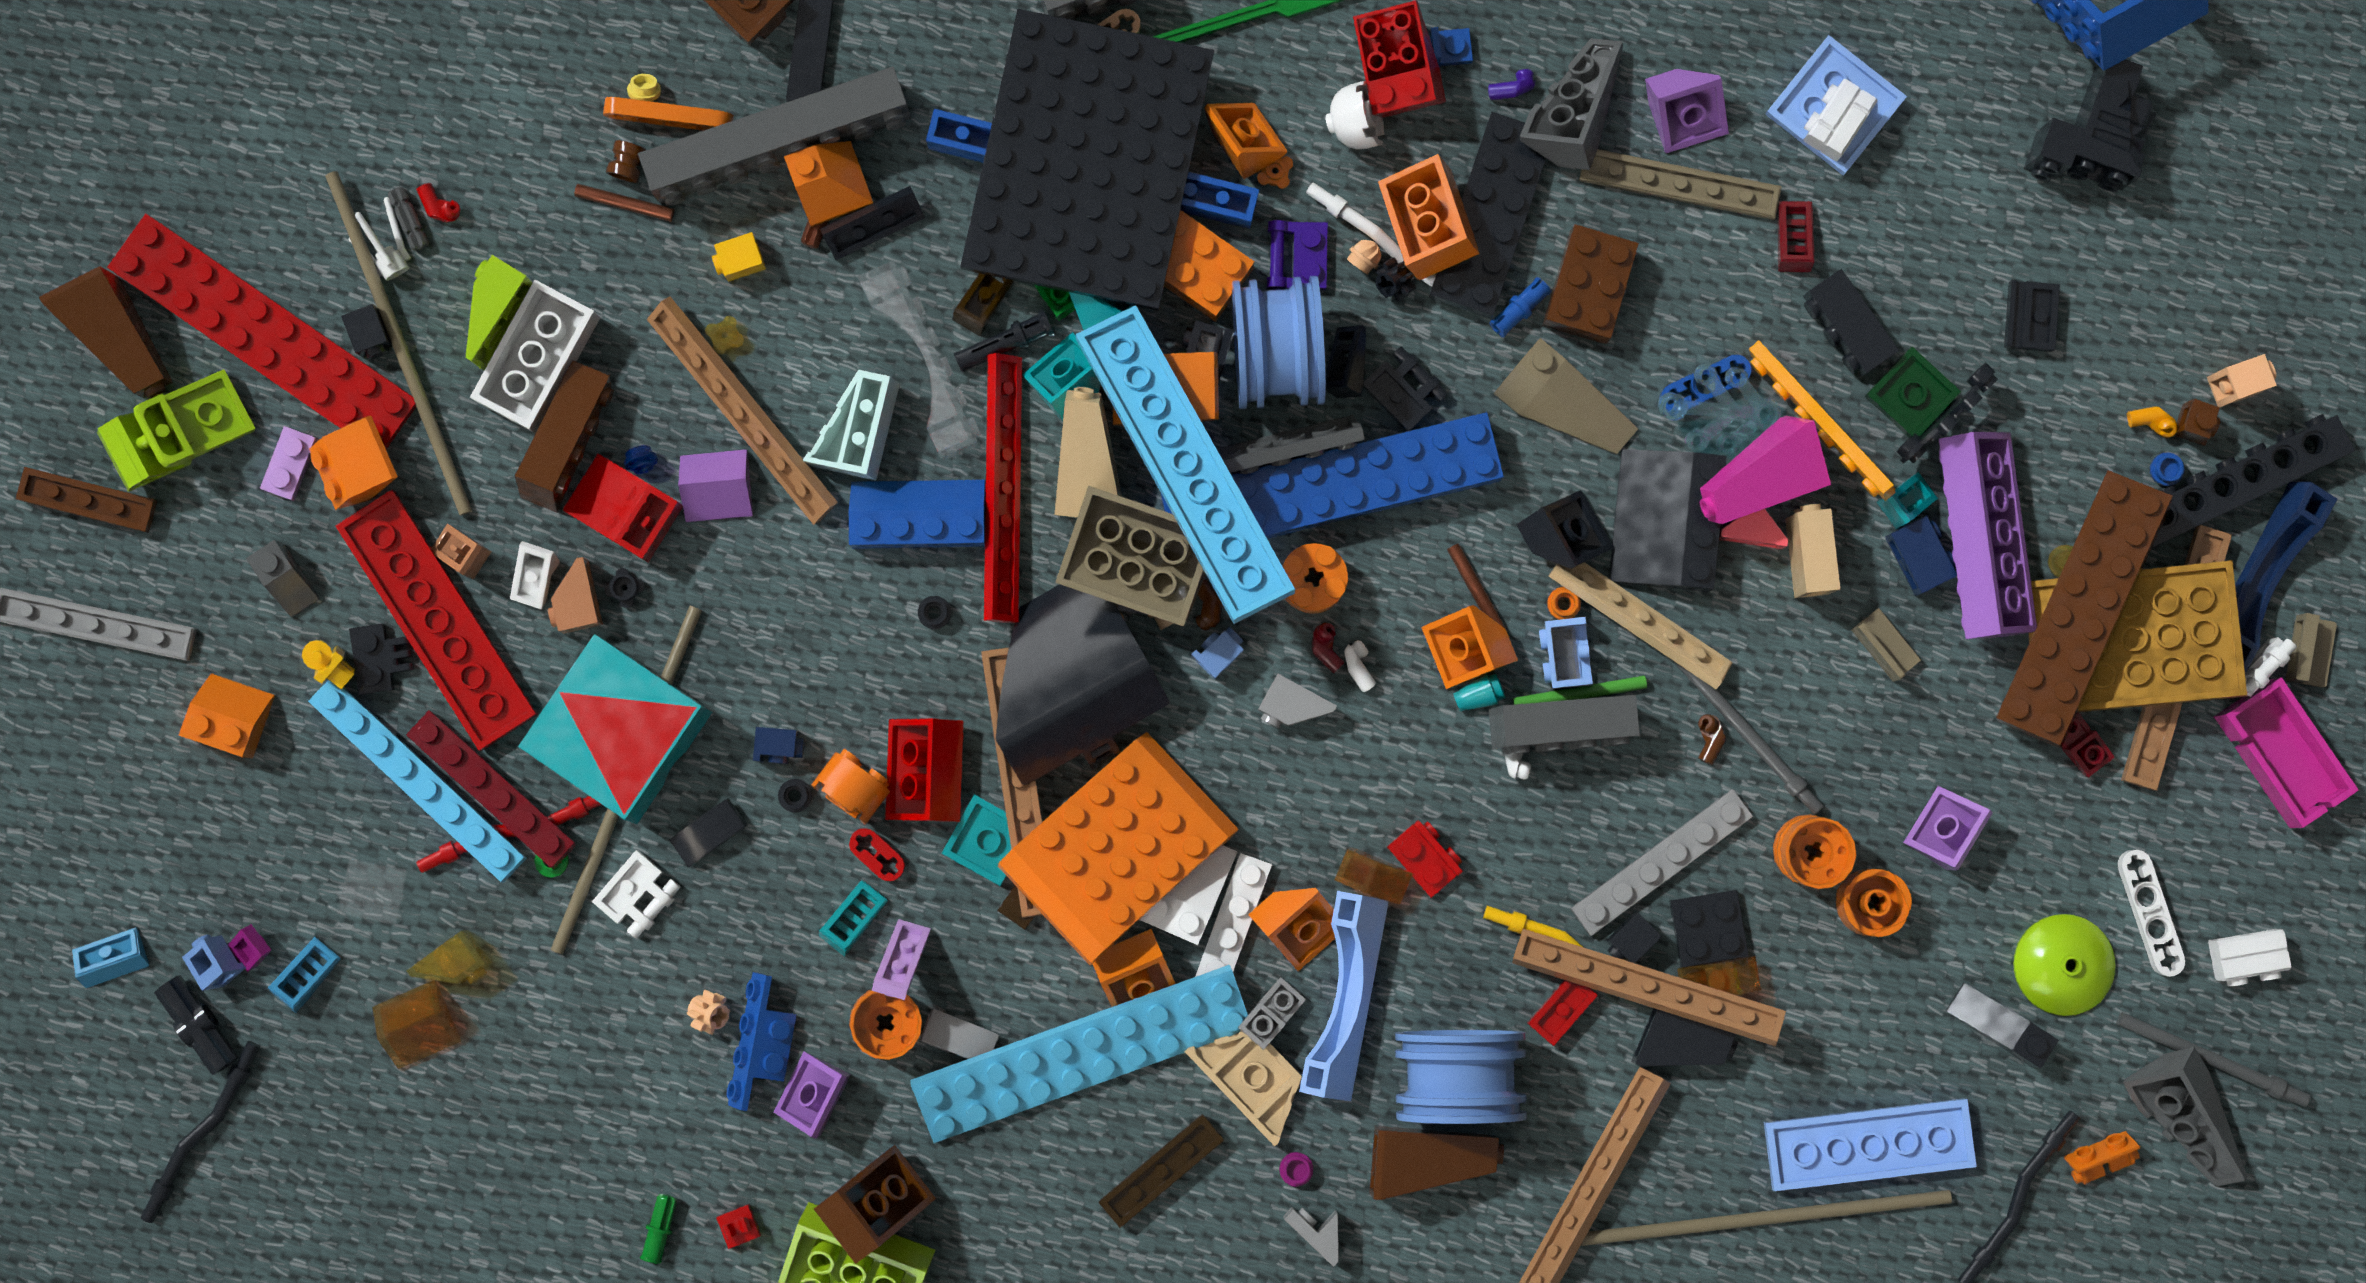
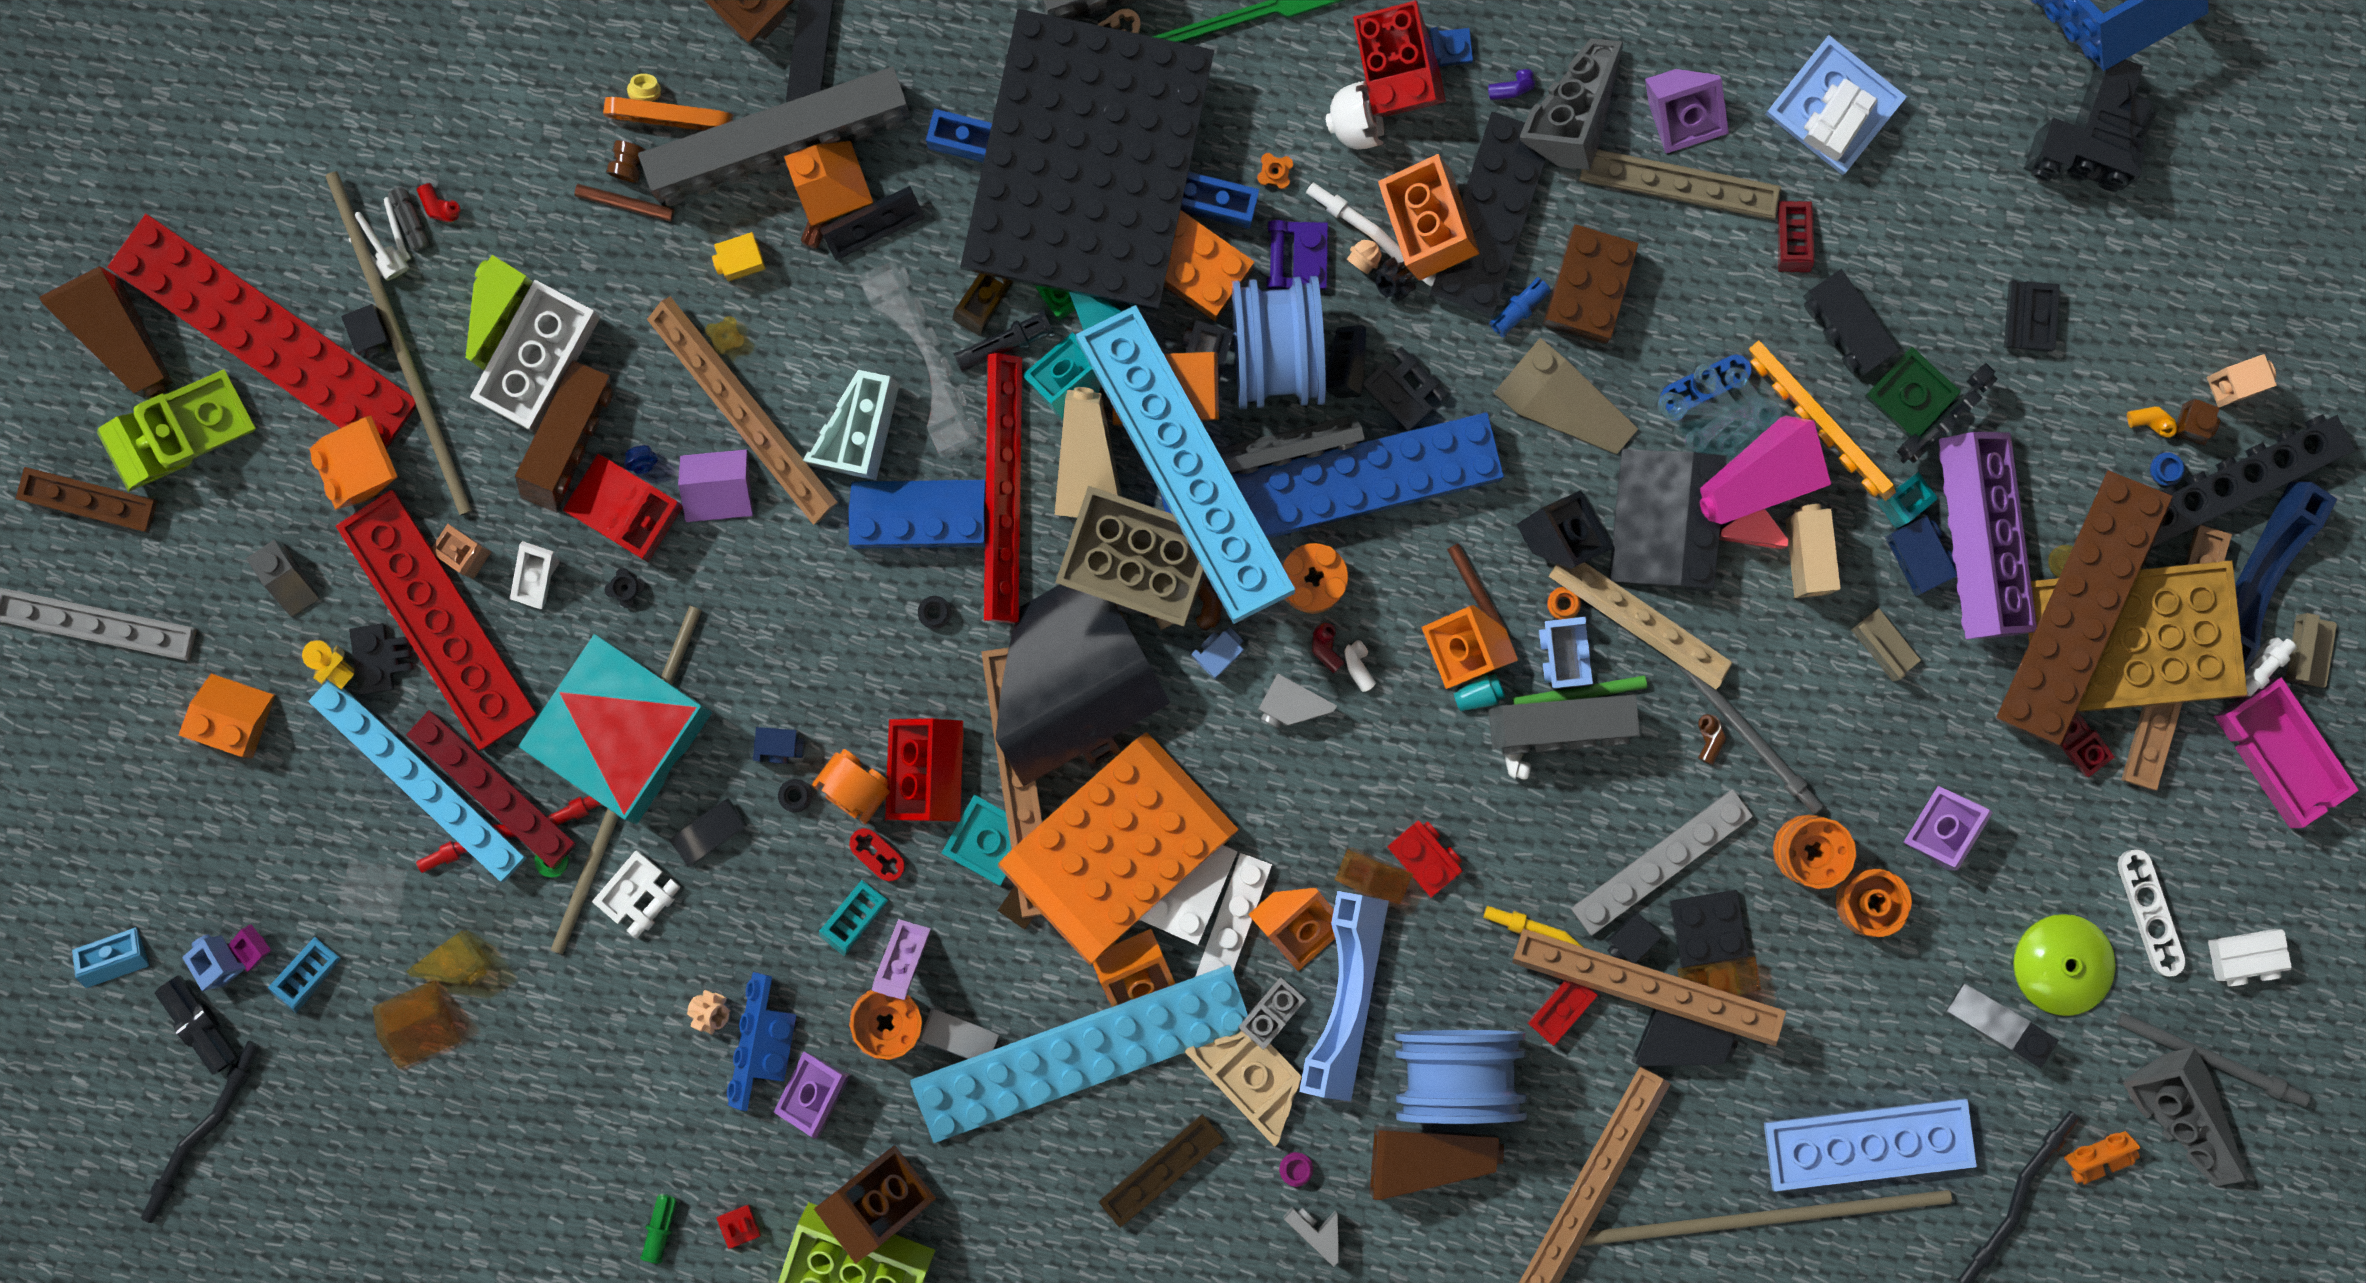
lavender plate [260,426,318,501] -> none
nougat slope [548,557,603,634] -> none
orange slope [1204,103,1288,180] -> none

